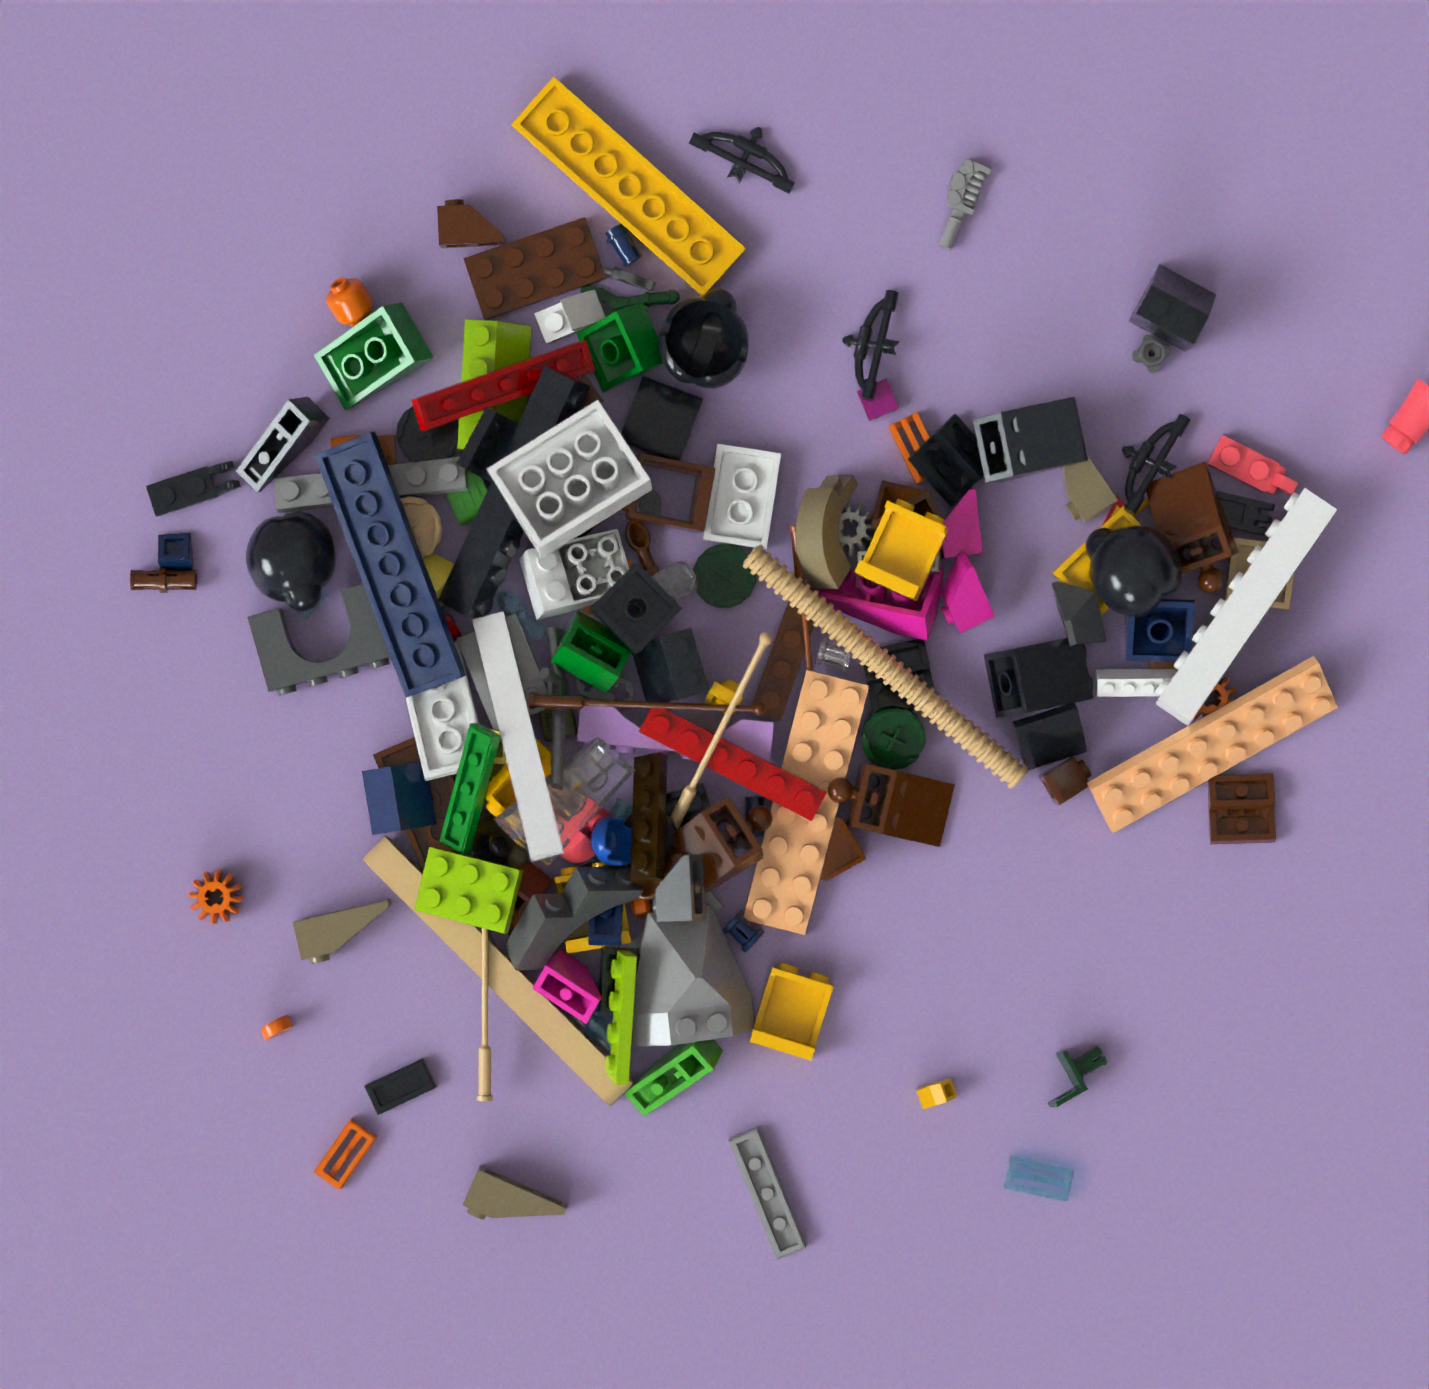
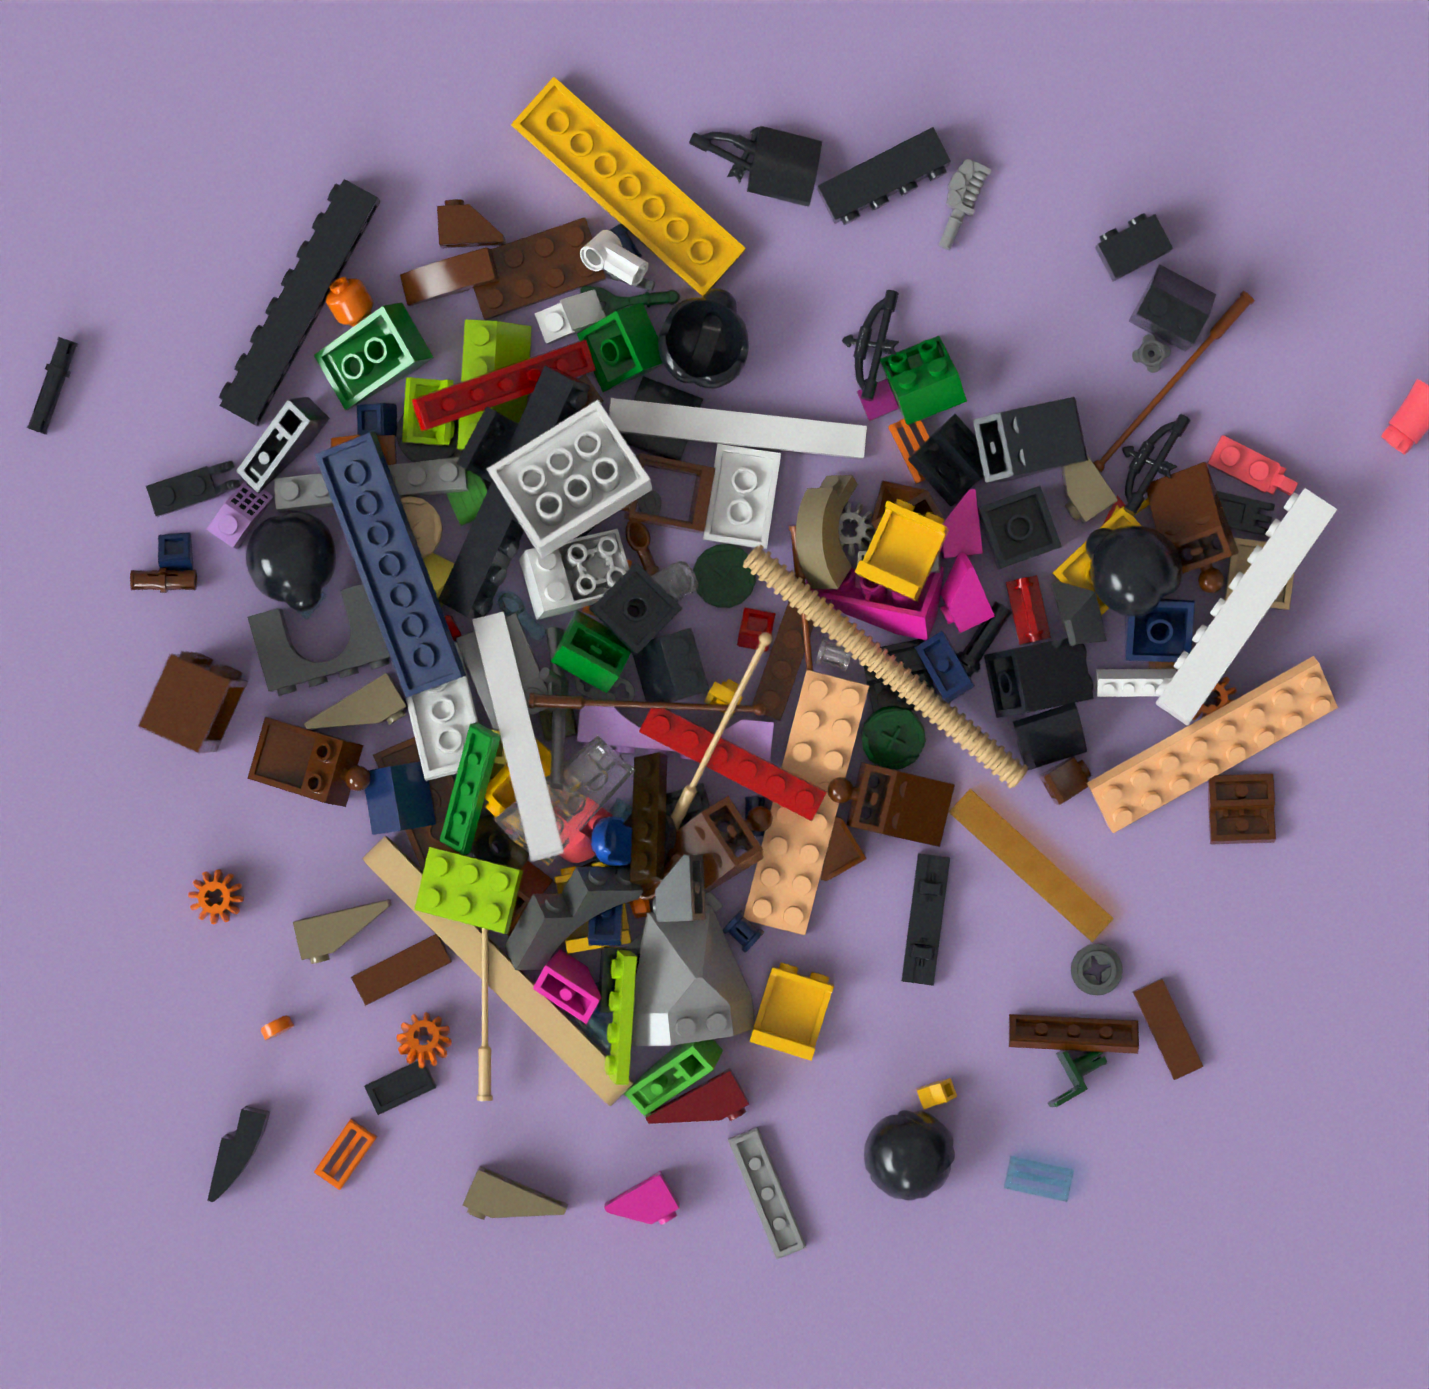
none -> black pin [27,337,78,435]
none -> reddish brown hose [138,650,248,753]
none -> lavender slope [206,481,274,549]
none -> black slope [207,1106,270,1202]
none -> black brick [219,179,381,427]
none -> reddish brown slope [247,717,371,807]
none -> dark tan slope [303,673,408,729]
none -> reddish brown tile [351,934,452,1006]
none -> dark blue slope [357,403,397,436]
none -> orange gear [396,1012,452,1068]
none -> reddish brown slope [400,247,499,306]
none -> lime bracket [402,377,455,446]
none -> white piece [580,230,649,287]
none -> dark pink slope [604,1171,680,1225]
none -> white tile [609,398,867,459]
none -> dark red slope [645,1068,749,1124]
none -> red slope [737,607,776,652]
none -> black slope [746,126,822,207]
none -> black brick [817,127,951,225]
none -> black piece [864,1110,955,1201]
none -> green slope [880,336,967,425]
none -> black hinge [901,853,950,986]
none -> dark blue plate [915,631,975,703]
none -> clear yellow tile [949,788,1114,942]
none -> black pin [957,601,1013,695]
none -> black brick [978,486,1062,570]
none -> red hinge [1006,575,1051,645]
none -> reddish brown tile [1008,1014,1139,1054]
none -> dark grey gear [1071,944,1123,996]
none -> dark orange piece [1093,291,1255,473]
none -> black brick [1095,213,1173,282]
none -> reddish brown tile [1132,978,1204,1080]

